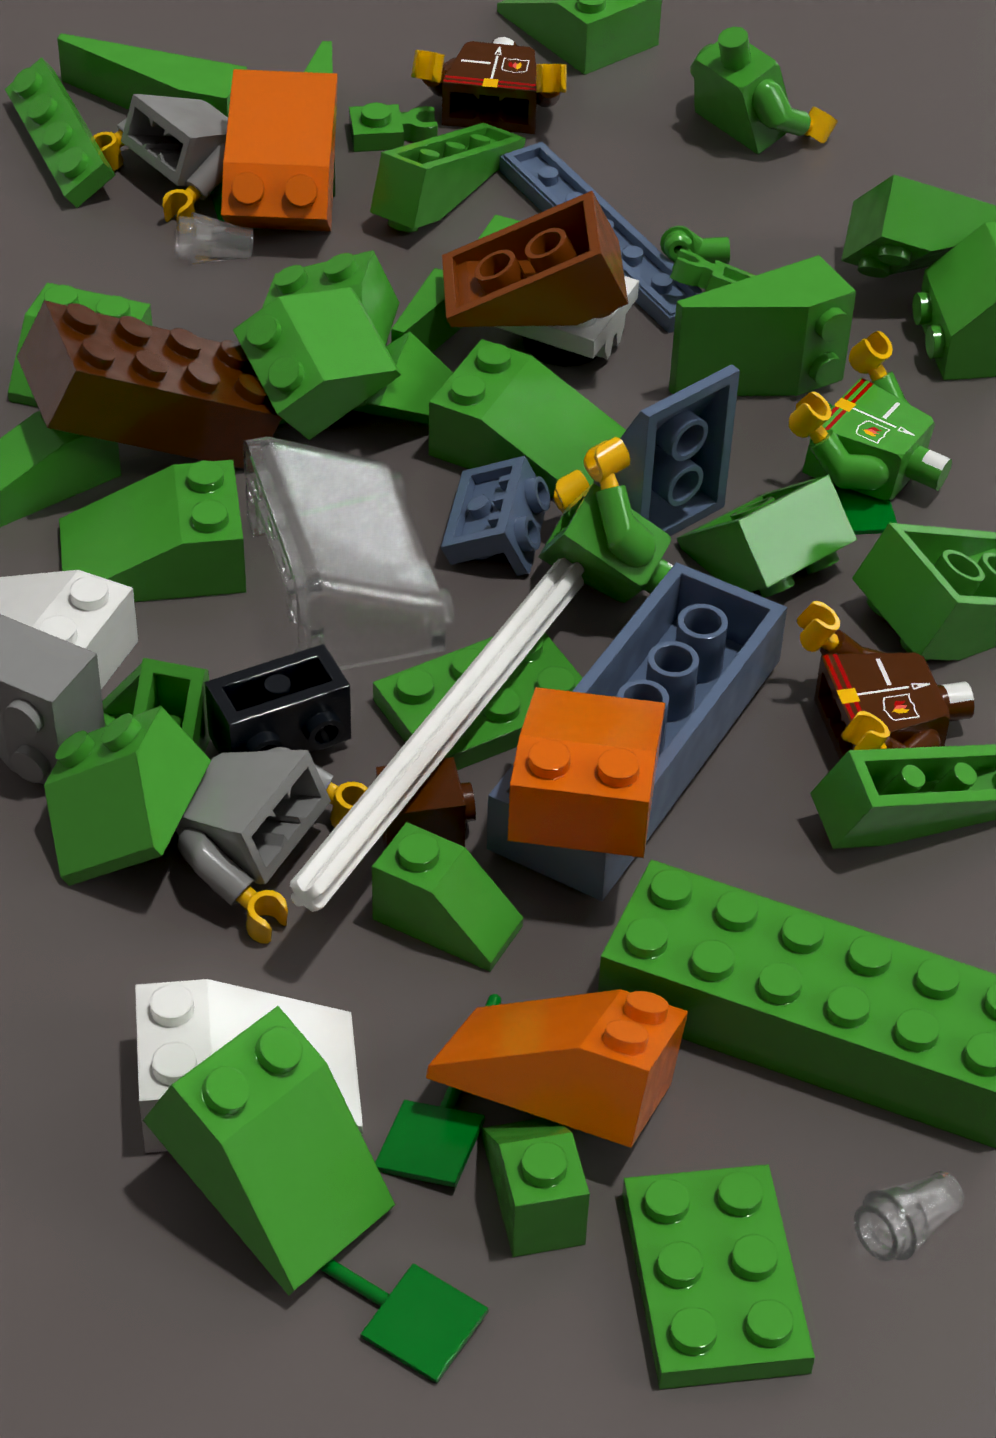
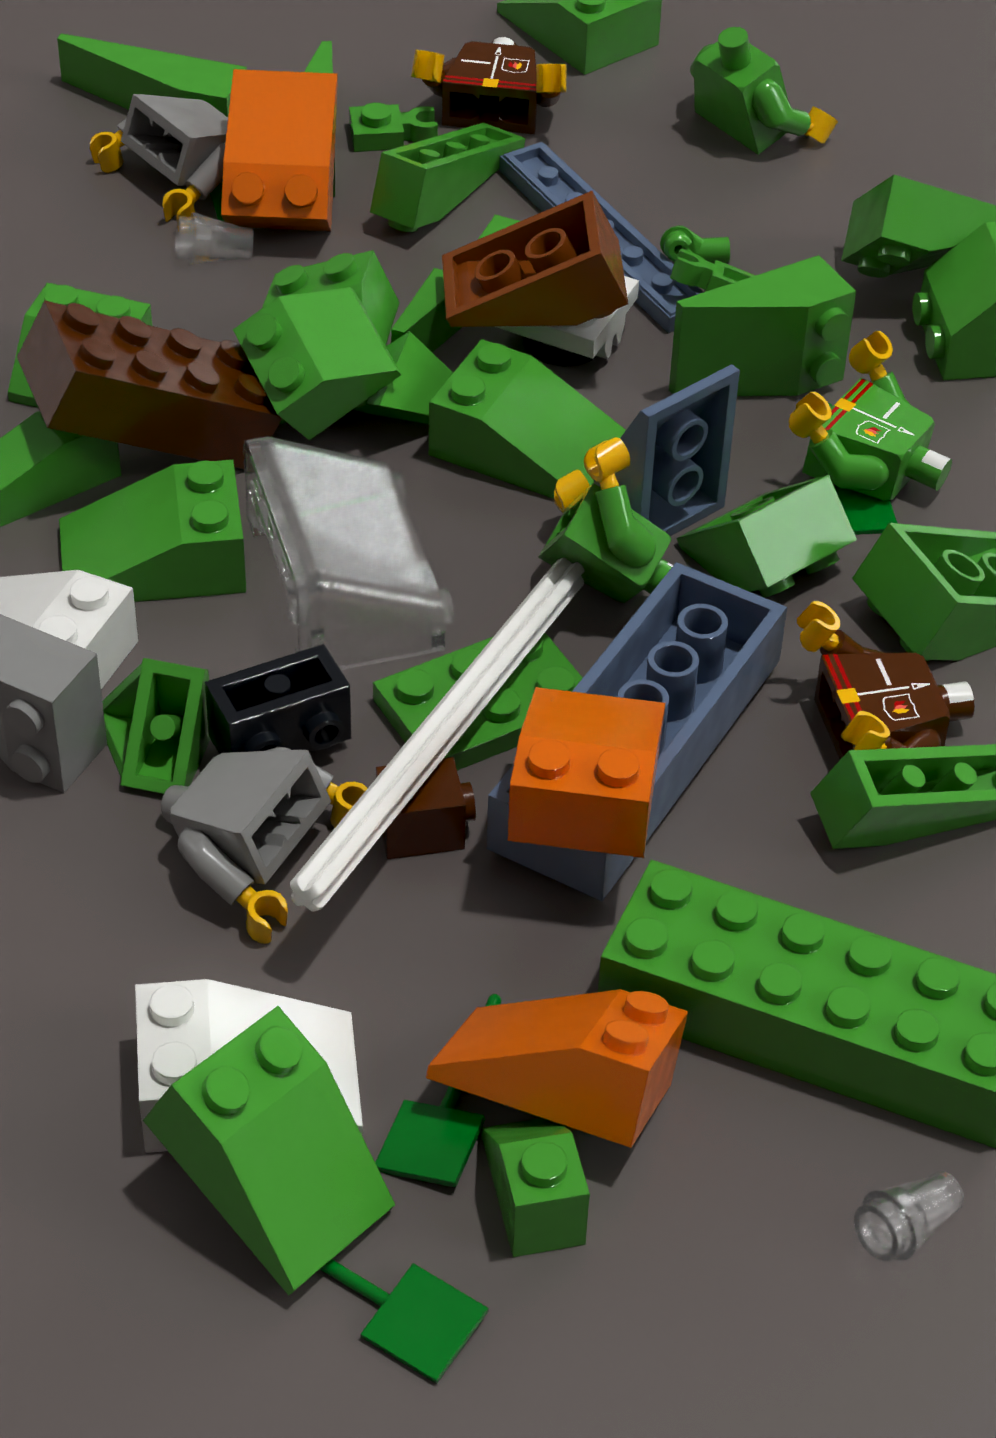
bright green plate [5,57,116,208] -> none
bright green slope [44,706,211,886] -> none
bright green slope [372,822,523,972] -> none
sand blue bracket [441,456,550,576] -> none
bright green plate [622,1164,815,1389] -> none

